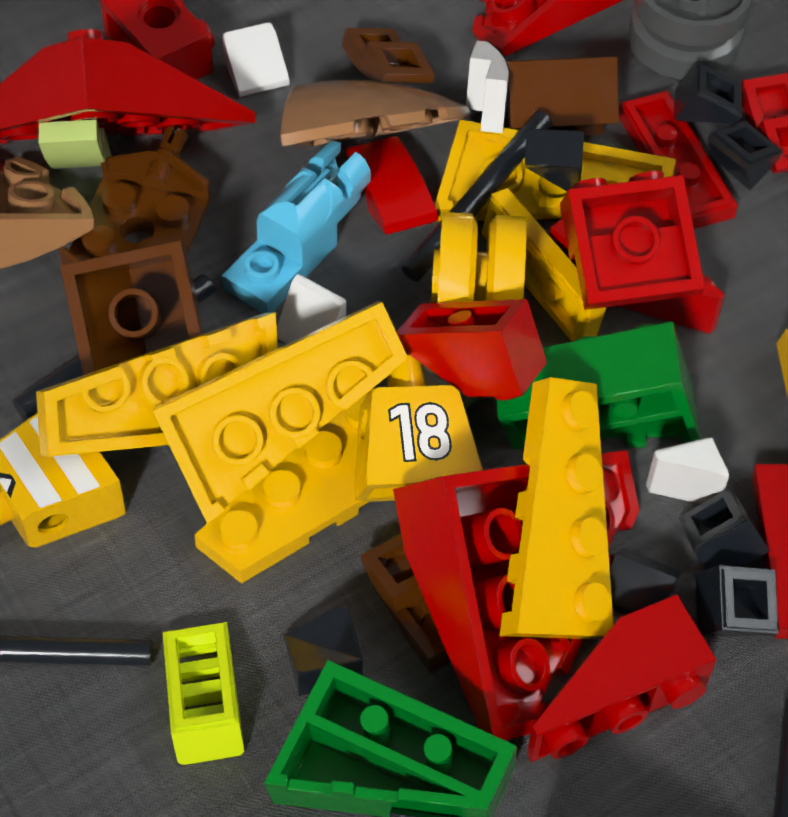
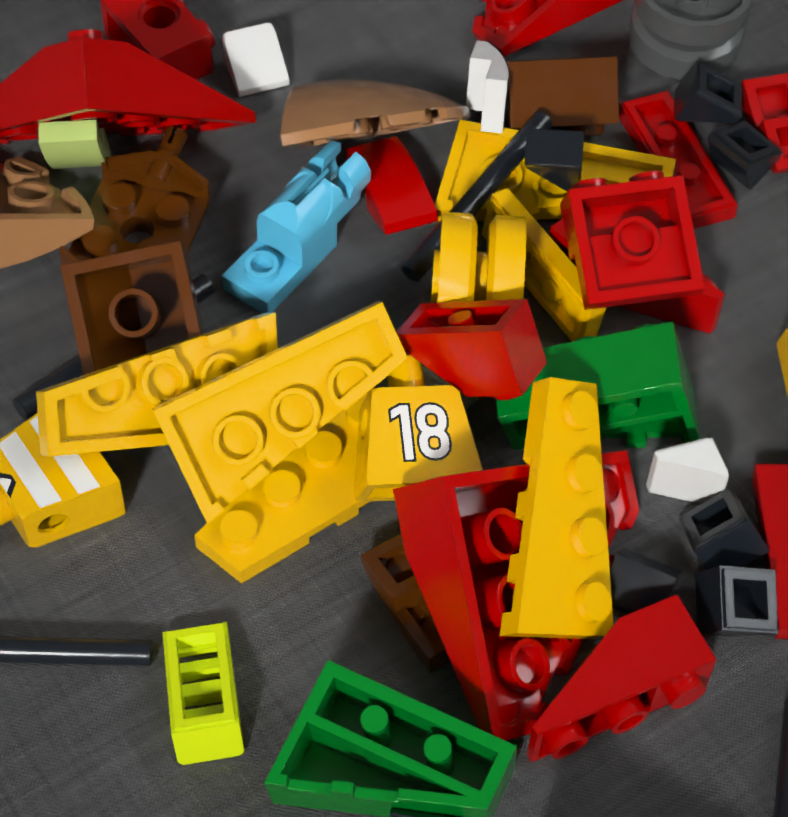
white slope [277,274,346,344] -> none
black slope [284,605,363,696] -> none
reddish brown slope [342,28,435,83] -> none

